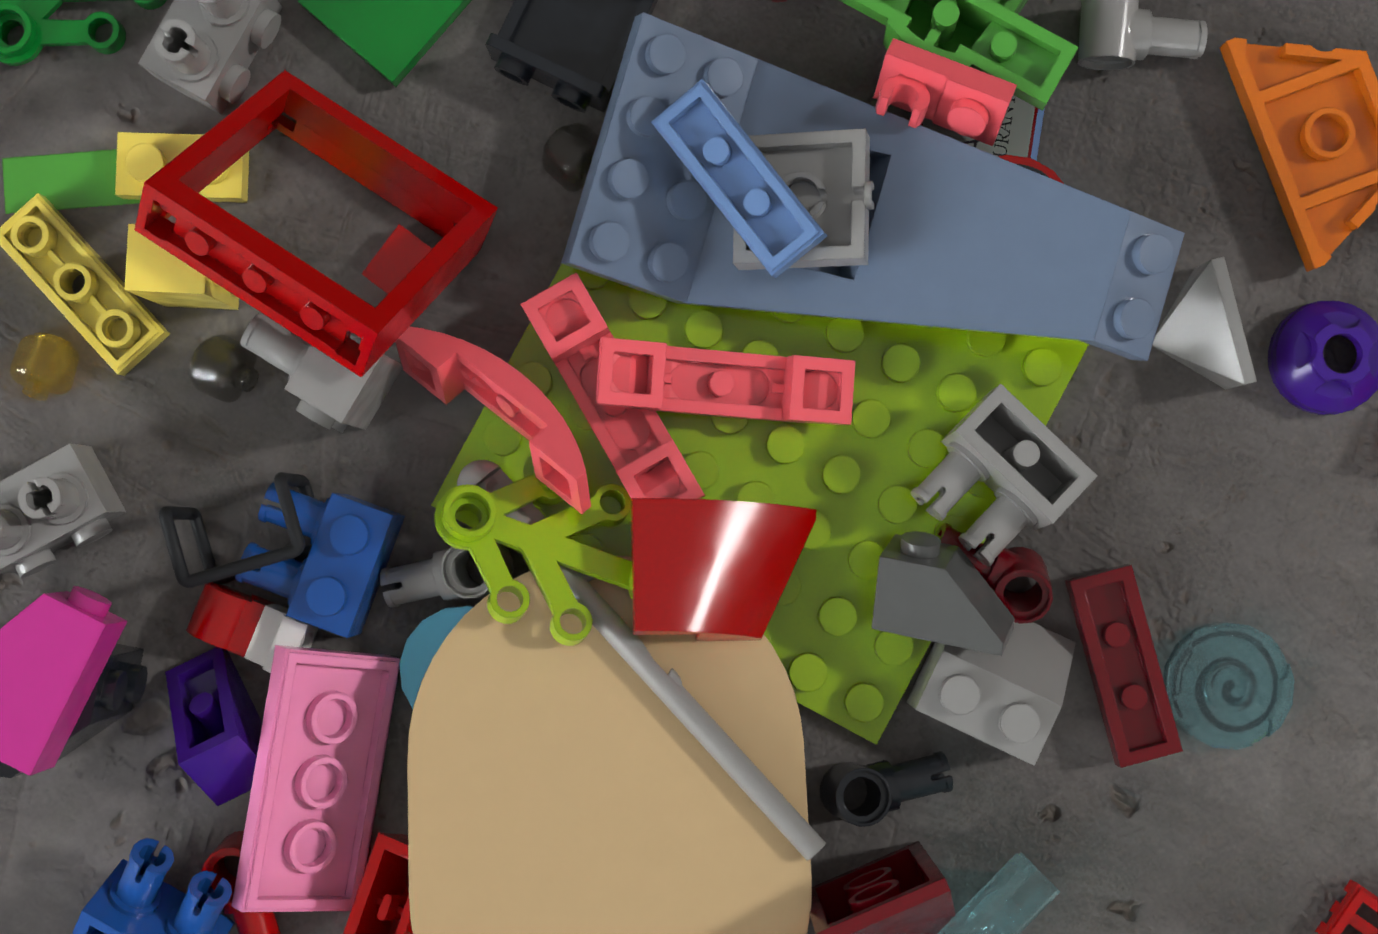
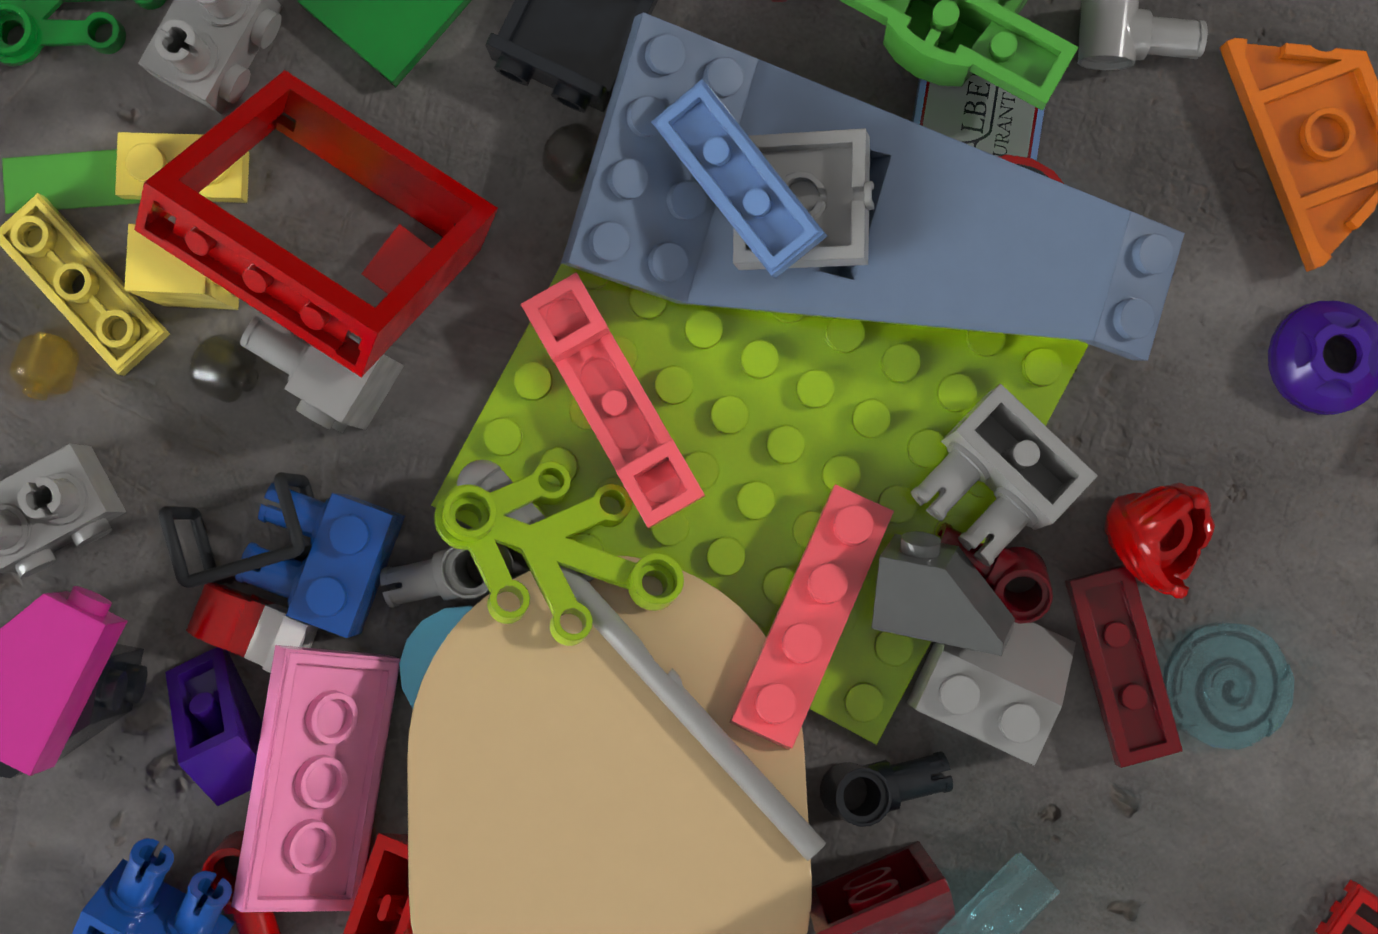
coral slope [395,327,591,514] -> none
coral slope [595,337,856,425] -> none
red slope [631,498,816,641] -> none
coral plate [873,38,1017,146] -> none
light grey slope [1152,257,1257,390] -> none
none -> coral plate [729,484,894,750]
none -> red hair [1104,483,1215,599]

